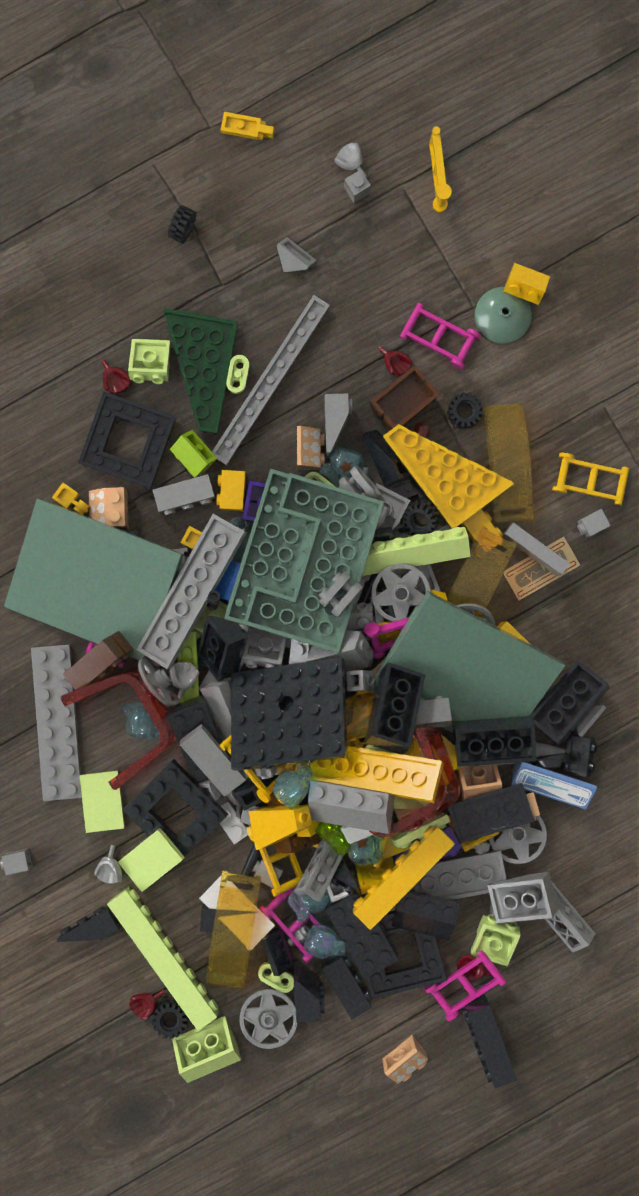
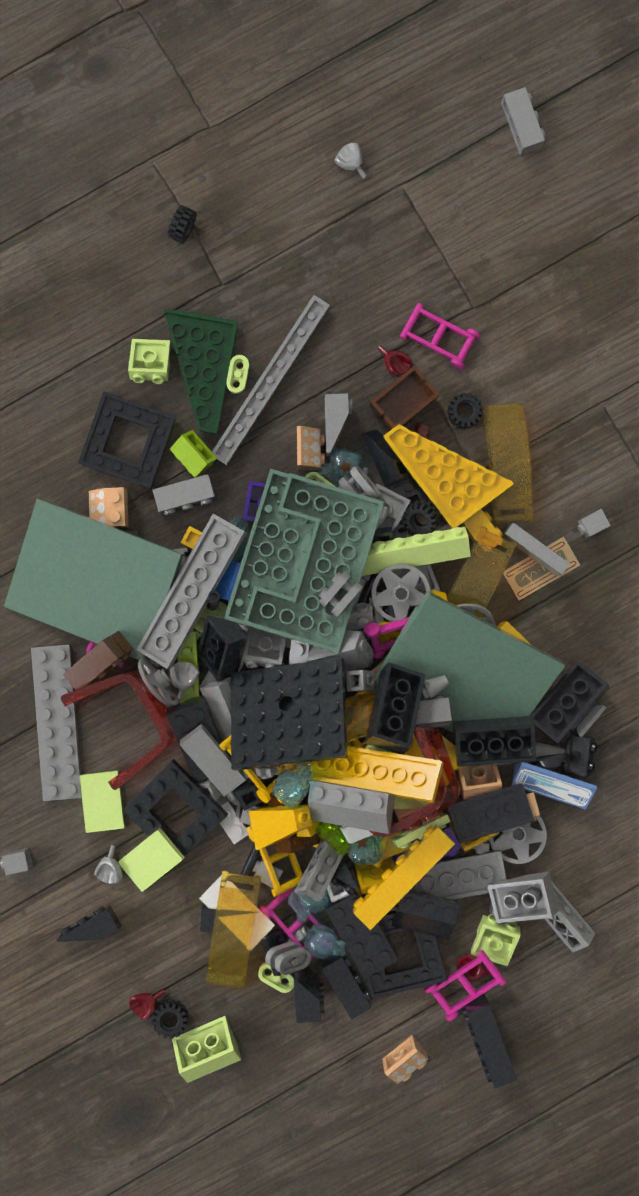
yellow plate [52,483,89,515] -> none
dark red piece [102,360,132,394] -> none
yellowish green brick [107,887,219,1031] -> none
clear light blue piece [123,699,160,739] -> none
yellow brick [217,470,246,512] -> none
yellow hinge [220,112,275,140] -> none
light grey wheel [240,989,297,1049] -> none
light grey slope [277,237,317,272] -> none
light grey brick [344,169,371,203] -> none
yellow piece [429,126,452,213] -> none
sand green dish [474,287,532,344] -> none
yellow brick [503,263,550,305] -> none
yellow piece [552,453,629,506] -> none
none -> light grey brick [265,941,311,975]
none -> light grey cone [422,675,450,699]
none -> light grey brick [501,87,546,155]

